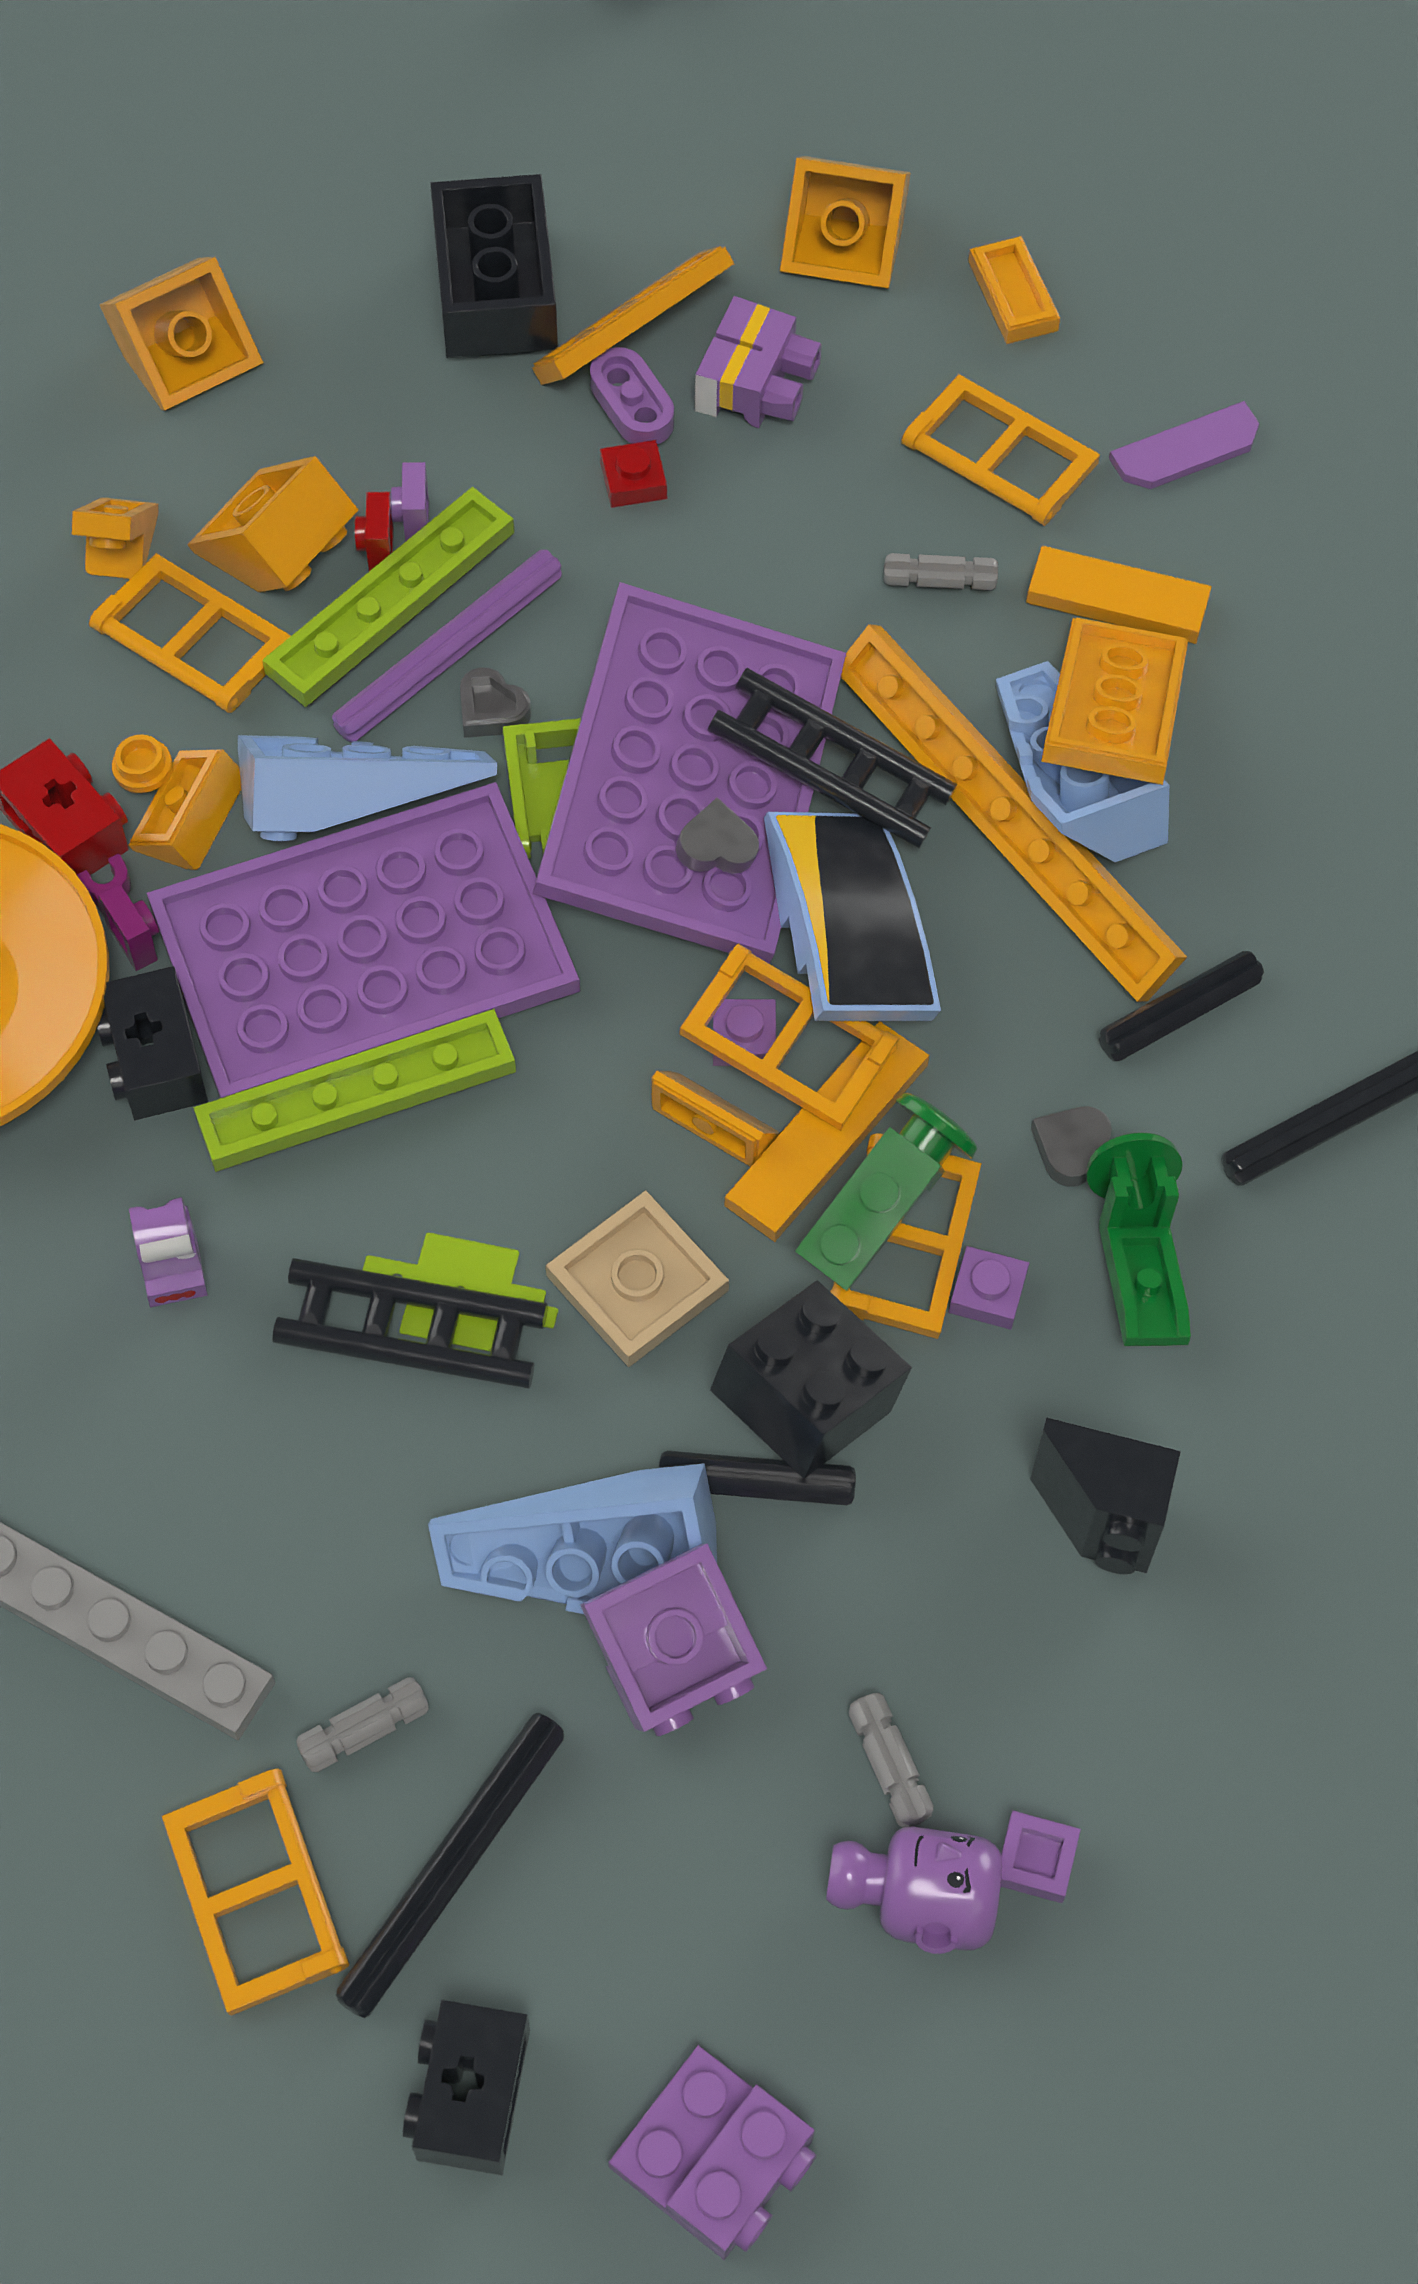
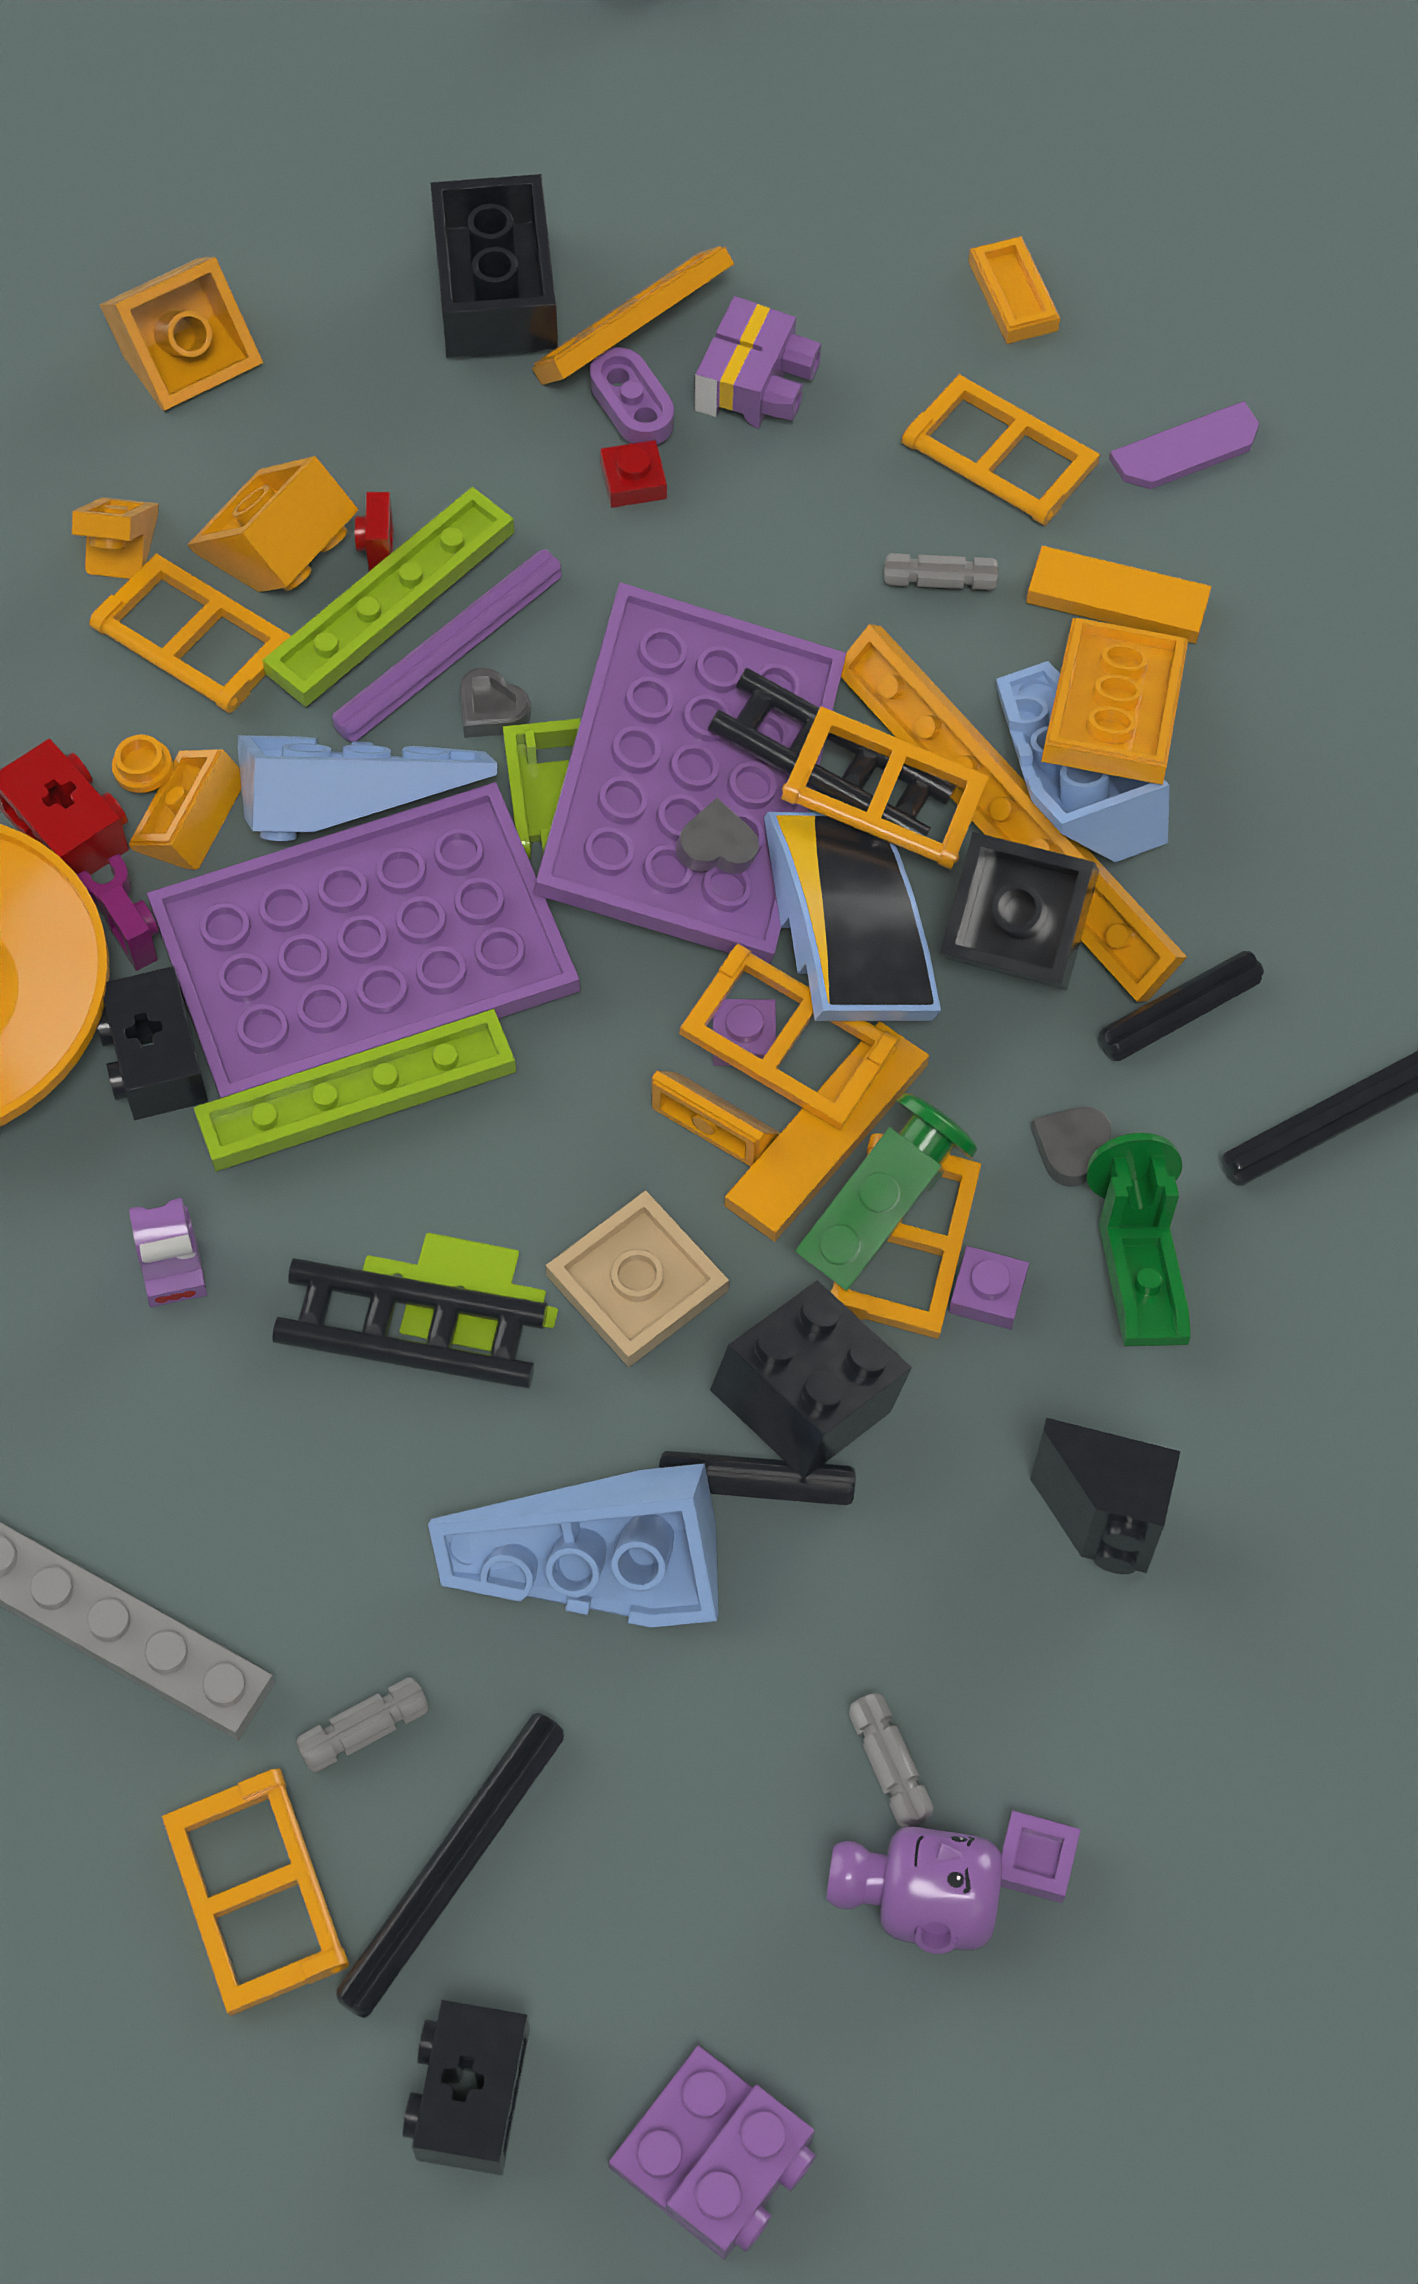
medium lavender plate [391,462,429,542] -> none
medium lavender plate [580,1543,767,1736] -> none
light orange slope [780,156,911,288] -> none
none -> light orange window [781,706,989,870]
none -> black brick [940,832,1099,990]

